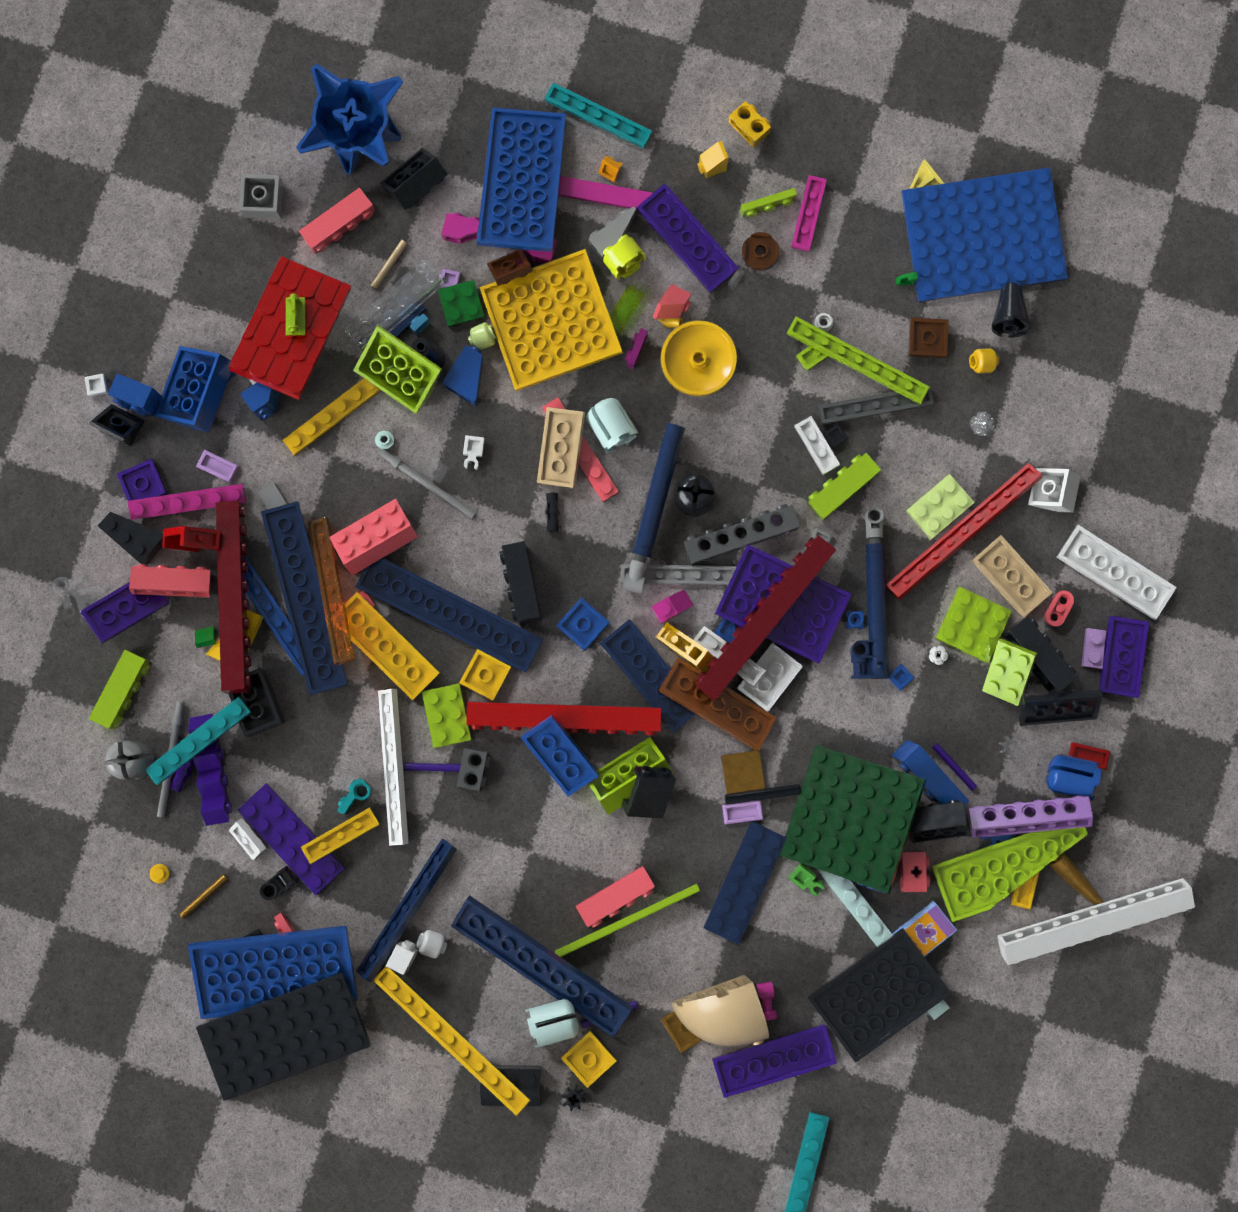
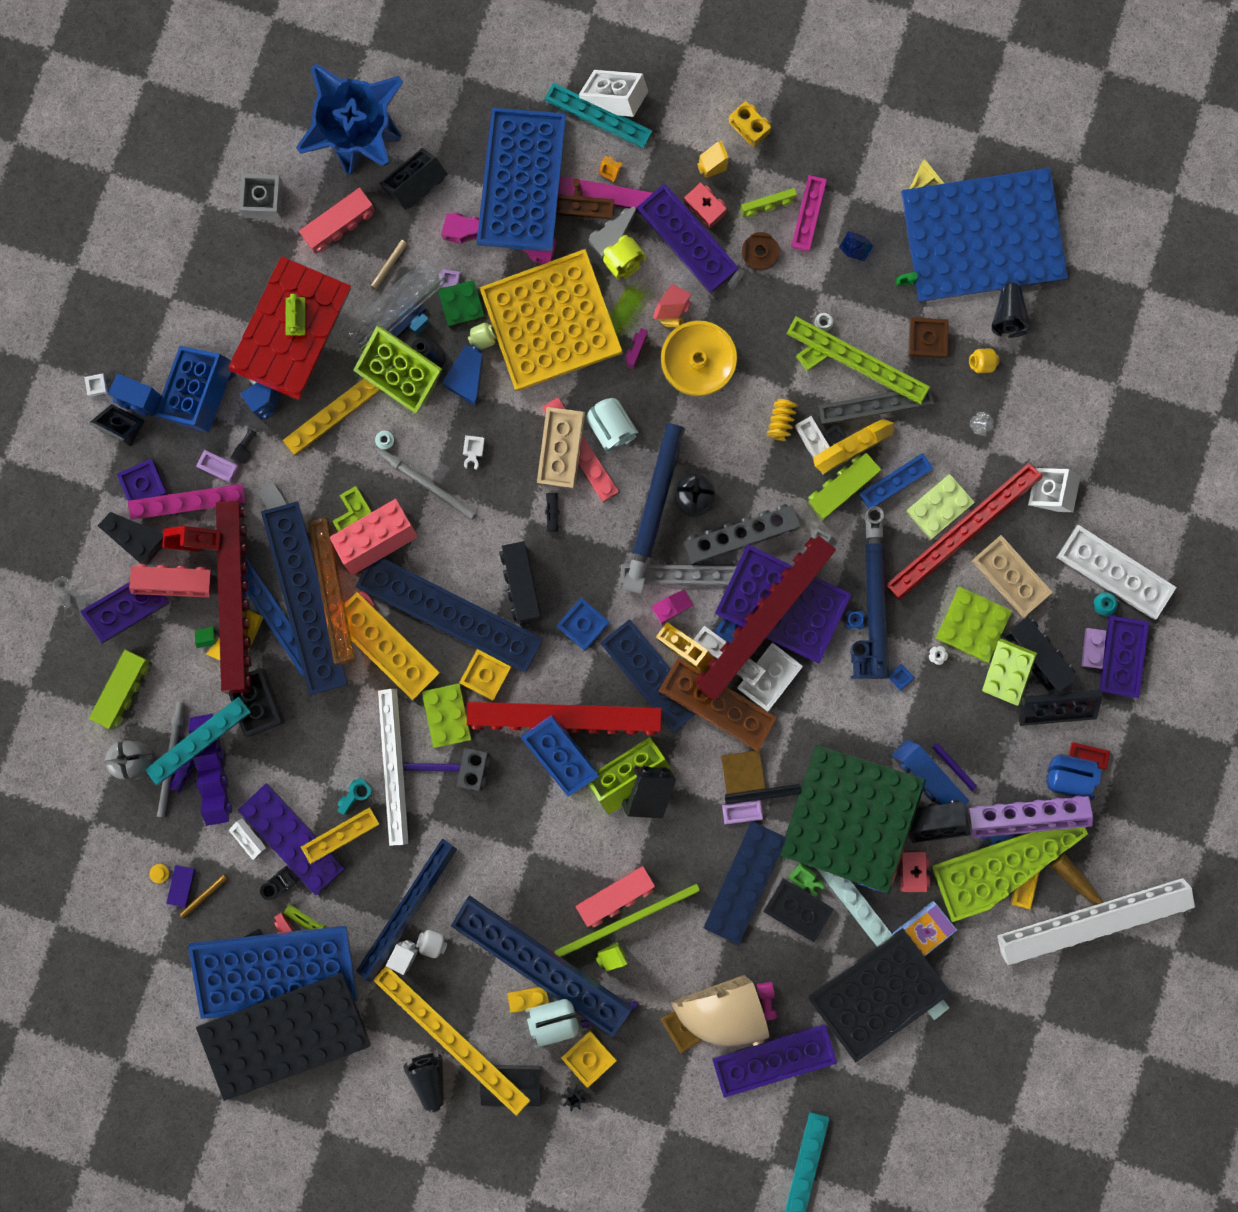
reddish brown plate [487,249,532,286] -> none
coral plate [1044,591,1074,627] -> none
none -> dark purple tile [166,865,195,908]
none -> black bar [230,429,256,464]
none -> lime pin [284,904,326,930]
none -> lime plate [333,486,372,532]
none -> black cone [403,1053,444,1113]
none -> yellow plate [507,987,549,1013]
none -> reddish brown plate [556,179,615,220]
none -> white slope [579,70,648,117]
none -> lime slope [596,941,627,971]
none -> coral brick [684,182,726,230]
none -> black plate [763,878,834,942]
none -> yellow piece [766,399,798,441]
none -> yellow brick [813,419,894,474]
none -> clear blue panel [839,231,874,261]
none -> blue plate [859,453,934,509]
none -> teal plate [1094,592,1118,616]

